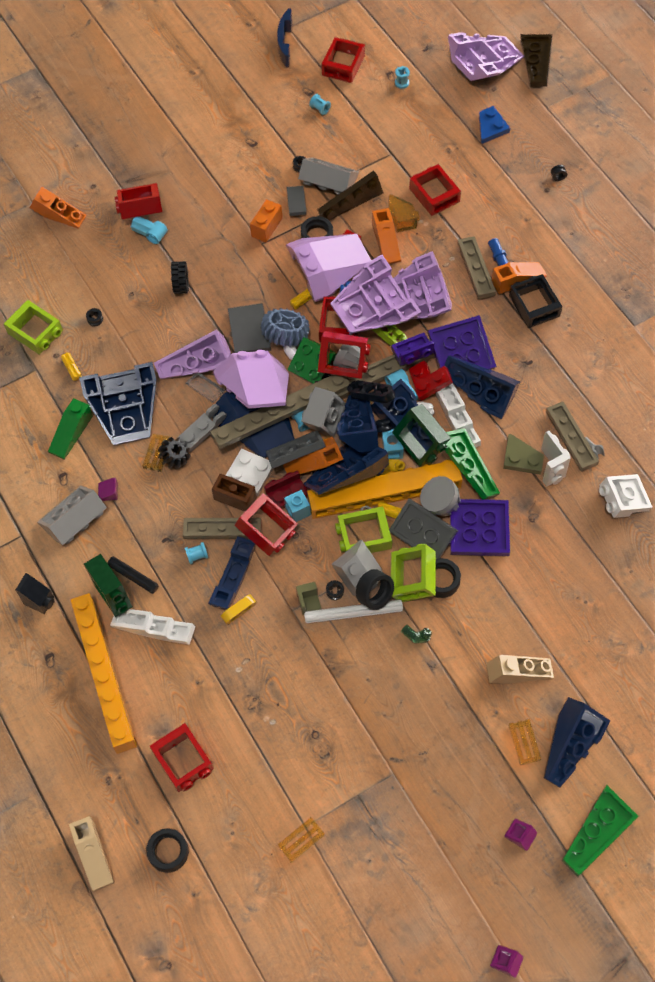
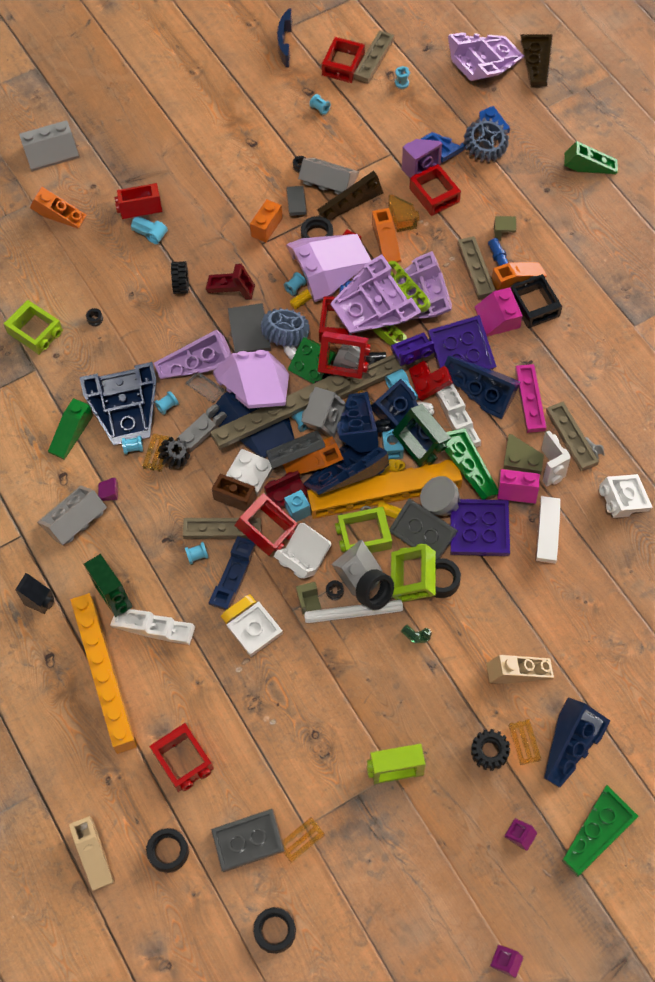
yellow piece [61,353,82,381] -> none
black axle [107,556,159,594] -> none
black beam [347,380,395,403] -> none
black bush [550,165,567,181] -> none
none -> light grey slope [19,120,80,172]
none -> medium azure bush [122,435,143,455]
none -> medium azure bush [154,391,179,415]
none -> dark red bracket [205,264,255,300]
none -> dark grey tile [211,809,285,872]
none -> white plate [226,602,283,657]
none -> black tyre [253,907,296,954]
none -> white bracket [273,523,331,578]
none -> medium azure bush [283,272,307,296]
none -> dark tan plate [354,30,394,83]
none -> black arm [365,352,386,365]
none -> lime window [367,744,426,784]
none -> lime beam [388,261,431,313]
none -> medium lavender slope [402,139,442,178]
none -> blue wing [421,132,466,163]
none -> sand blue gear [464,117,509,163]
none -> black tyre [471,729,510,771]
none -> dark pink slope [475,287,522,337]
none -> olive panel [494,216,517,241]
none -> dark pink slope [497,469,540,504]
none -> dark pink plate [515,364,546,433]
none -> white slope [536,496,560,564]
none -> green slope [564,141,618,174]

